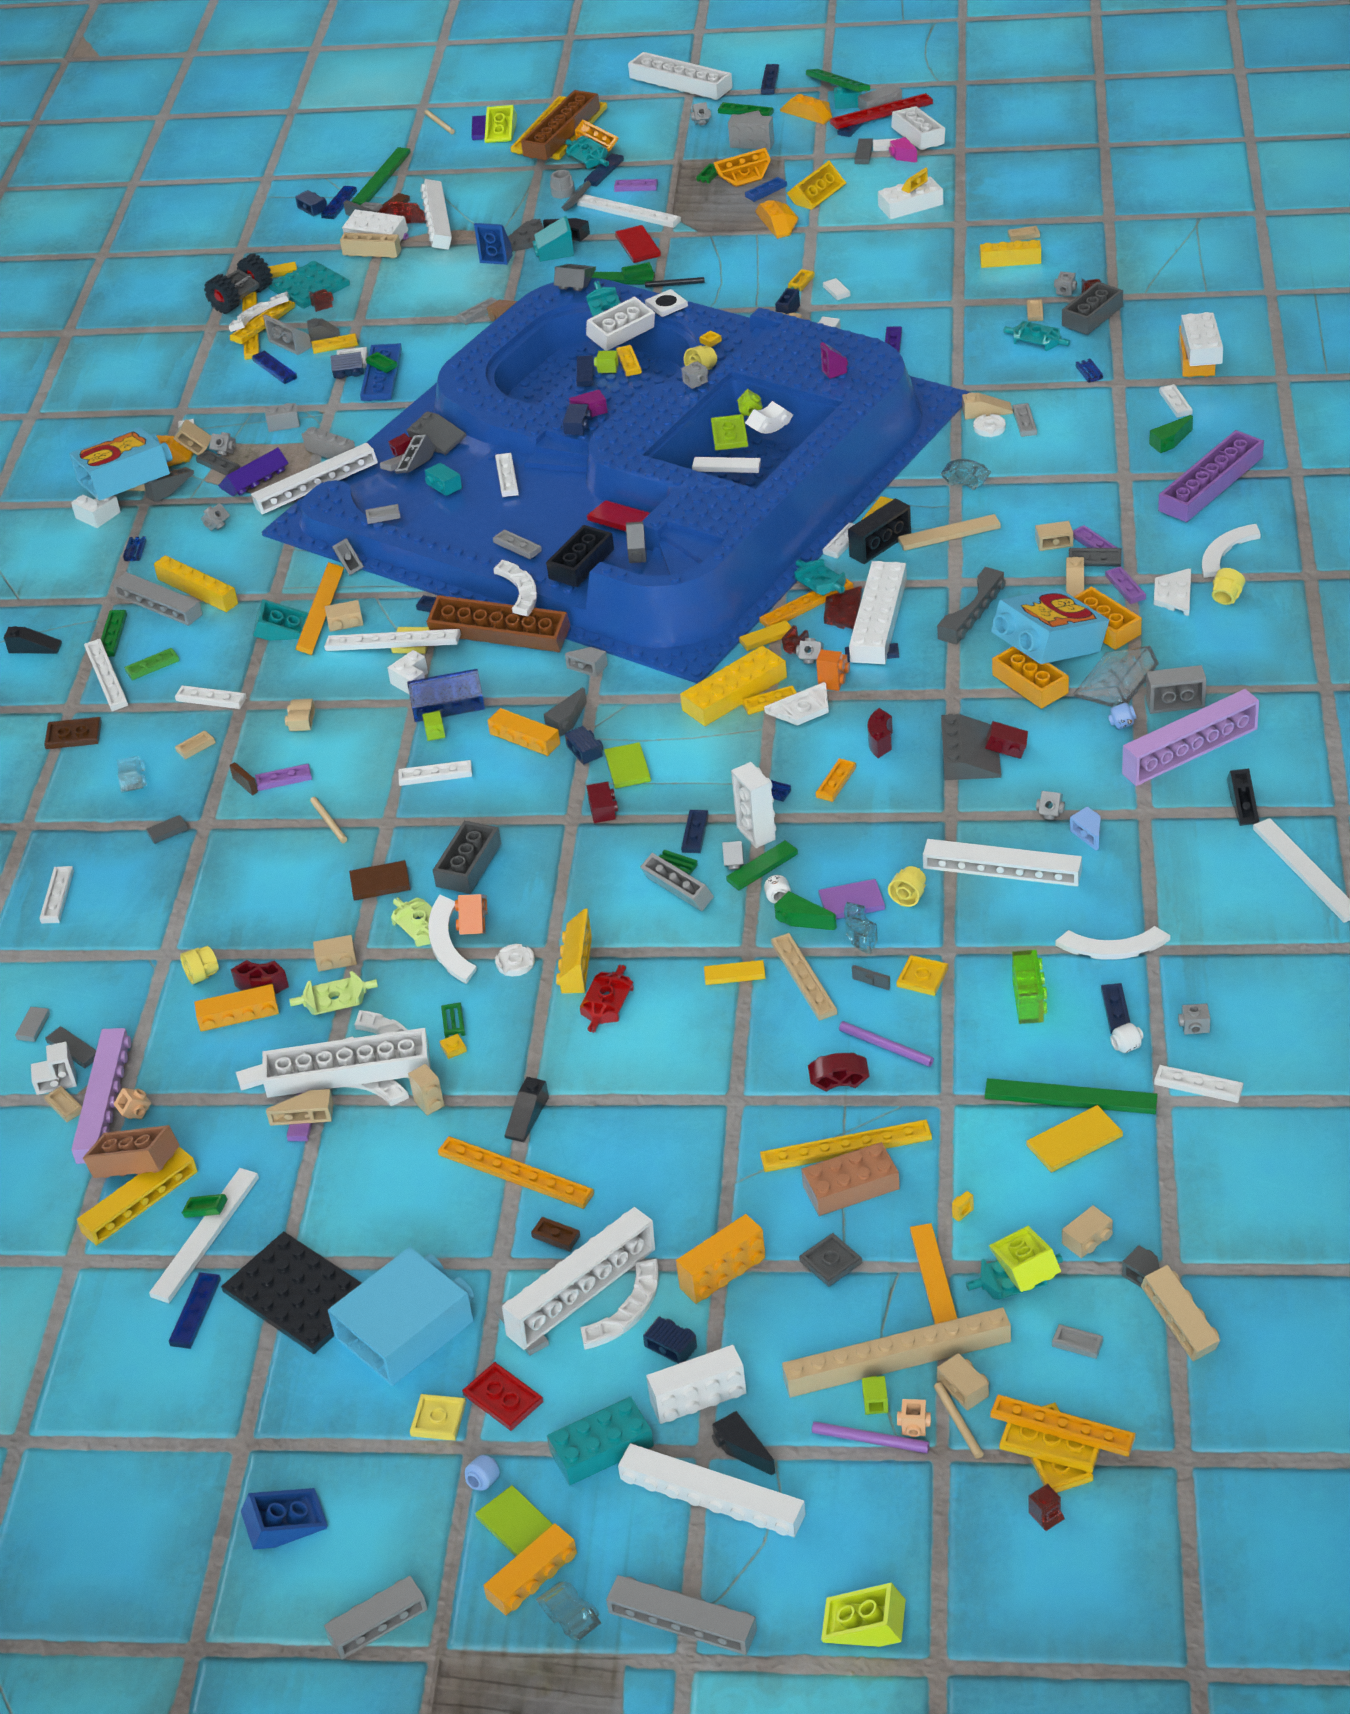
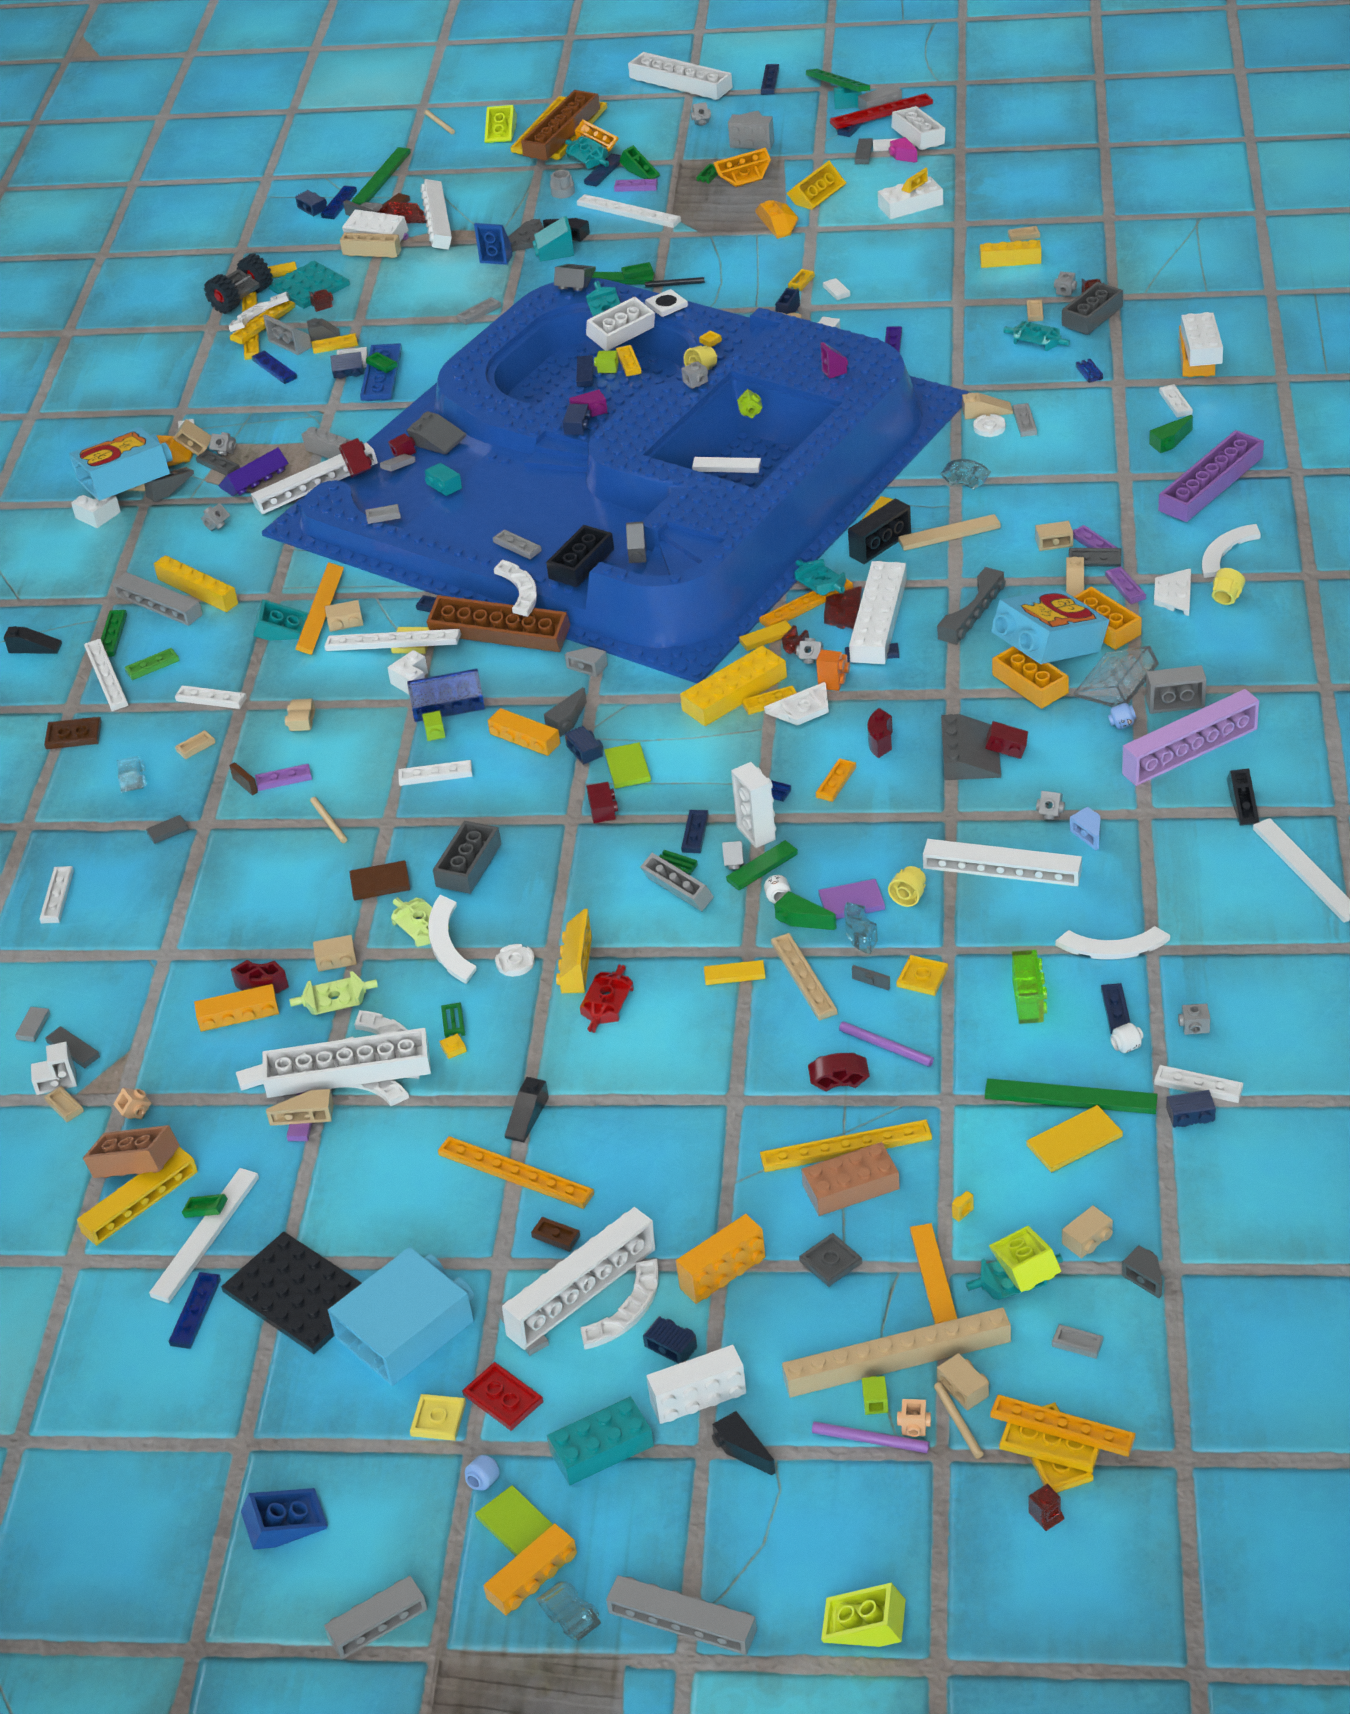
lavender brick [71,1028,131,1164] -> none
clear blue tile [123,536,146,561] -> none
light yellow piece [180,946,219,984] -> none
light grey brick [265,403,300,432] -> none
slope [332,538,364,576] -> none
dark grey slope [395,434,436,474] -> none
tan brick [408,1064,444,1116] -> none
orange brick [455,894,488,935] -> none
dark purple tile [472,115,486,140] -> none
medium nougat slope [486,299,517,321] -> none
white tile [495,453,519,497] -> none
dark grey tile [561,180,591,211] -> none
red tile [587,500,650,531] -> none
red tile [615,225,661,263] -> none
white brick [618,1443,806,1538] -> none
lime tile [711,414,748,450] -> none
green tile [718,102,774,116] -> none
blue tile [745,177,787,202] -> none
white brick [745,401,793,434] -> none
light orange wedge [780,94,832,124] -> none
white tile [823,522,855,559] -> none
tan brick [1141,1265,1220,1361] -> none
none -> dark red brick [338,438,372,478]
none -> green slope [619,145,660,179]
none -> dark blue brick [1166,1090,1216,1128]

